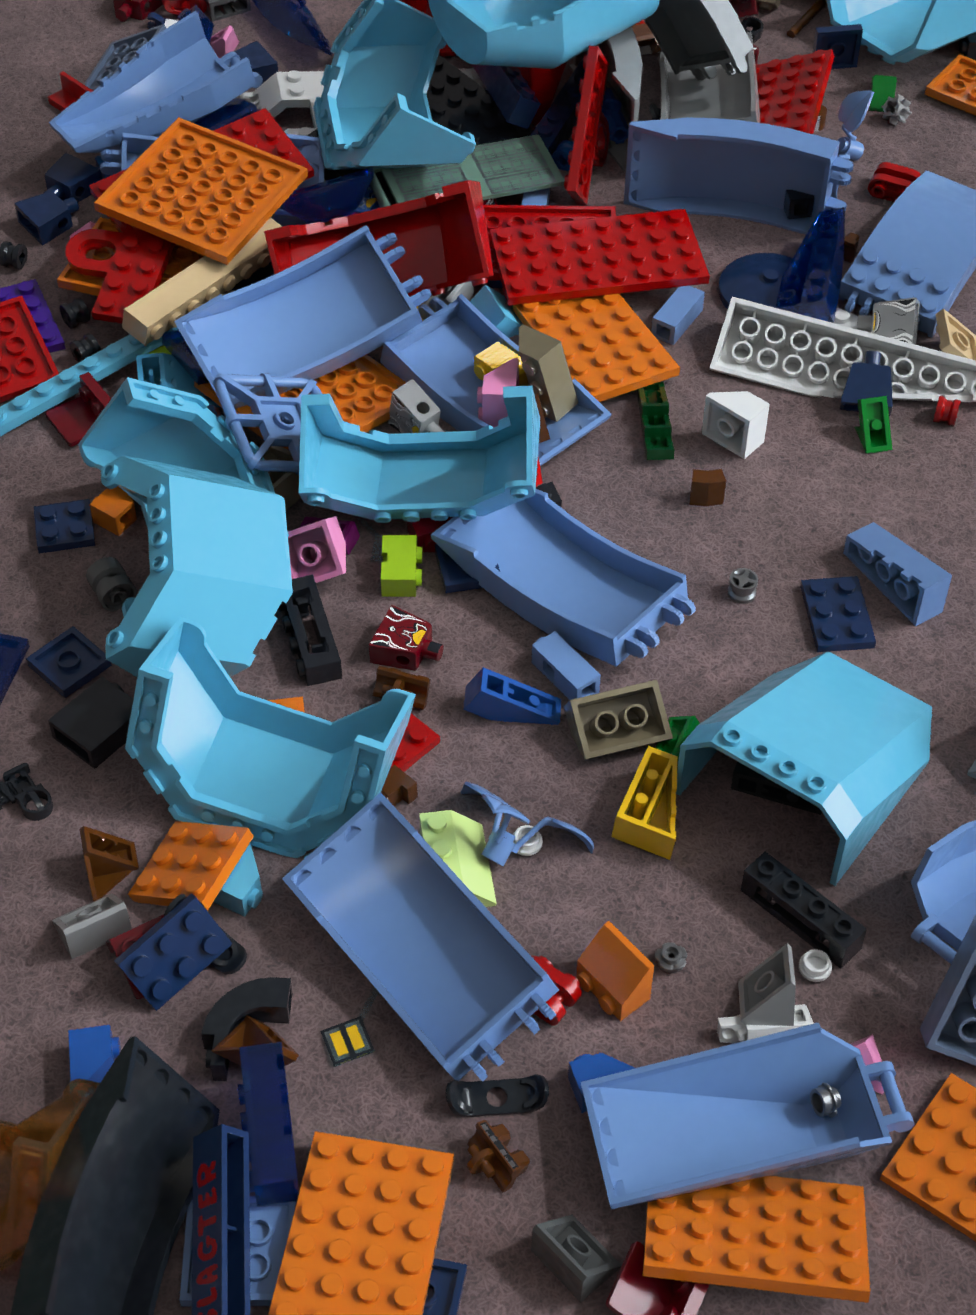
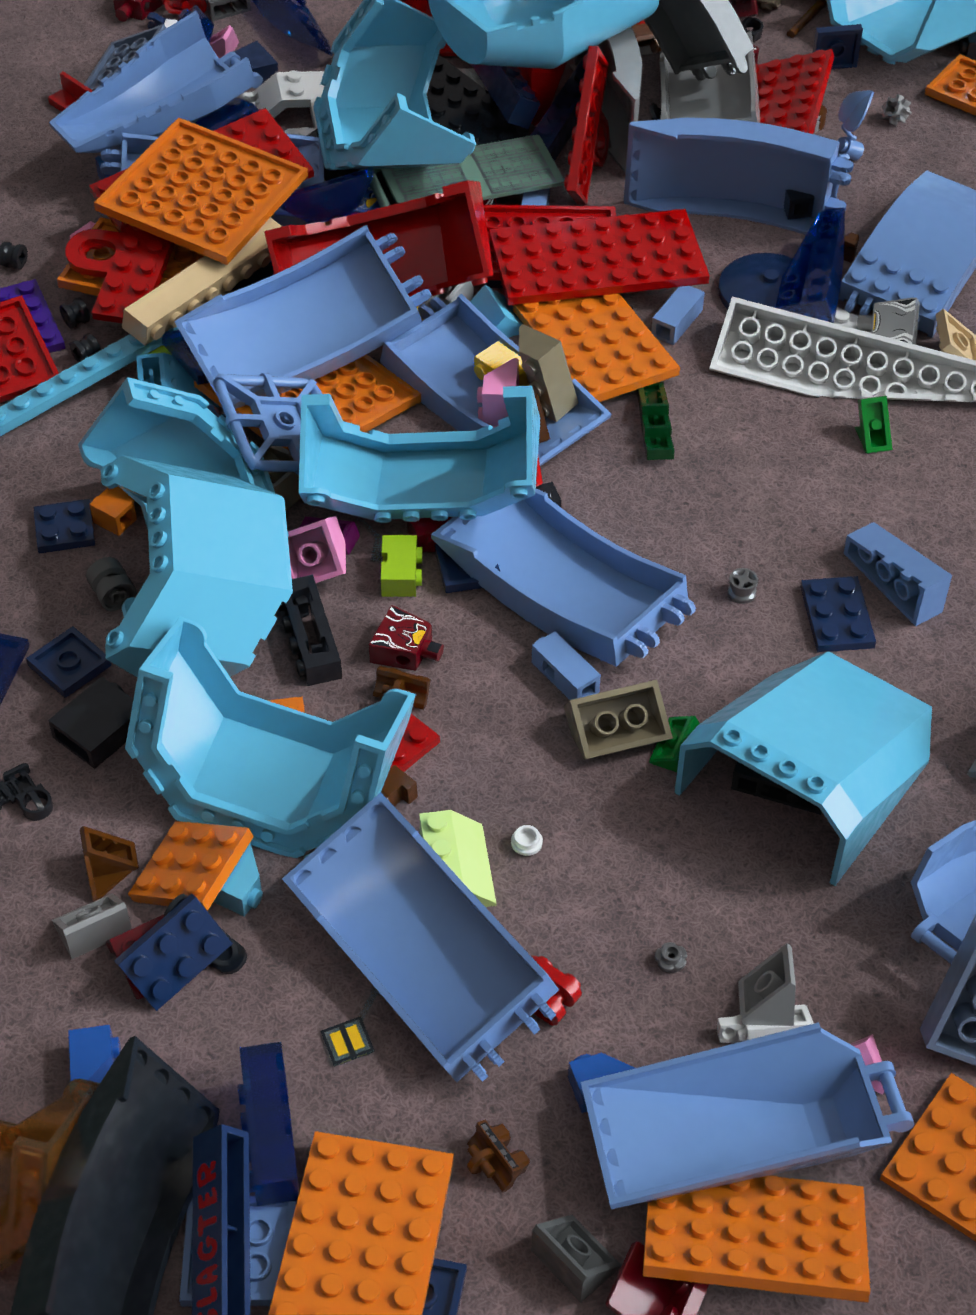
dark blue torso [14,192,79,245] -> none
dark blue torso [43,153,102,203] -> none
dark red bracket [46,372,111,447] -> none
black arch [201,977,293,1081] -> none
reddish brown slope [211,1015,299,1076] -> none
light grey torso [388,379,444,433] -> none
black piece [446,1074,549,1117] -> none
medium blue plant [461,782,594,866] -> none
blue slope [463,667,562,725] -> none
blue wheel [551,140,574,171] -> none
orange slope [576,921,654,1022] -> none
blue piece [602,86,629,144] -> none
yellow wedge [611,746,678,860] -> none
reddish brown piece [689,469,726,506] -> none
white slope [702,391,770,459] -> none
black brick [740,851,867,969] -> none
white plate [799,949,832,982] -> none
flat silver plate [810,1083,841,1117] -> none
dark blue torso [840,351,893,416] -> none
red brick [868,162,921,202] -> none
green slope [869,75,897,112] -> none
red wheel [933,396,961,426] -> none

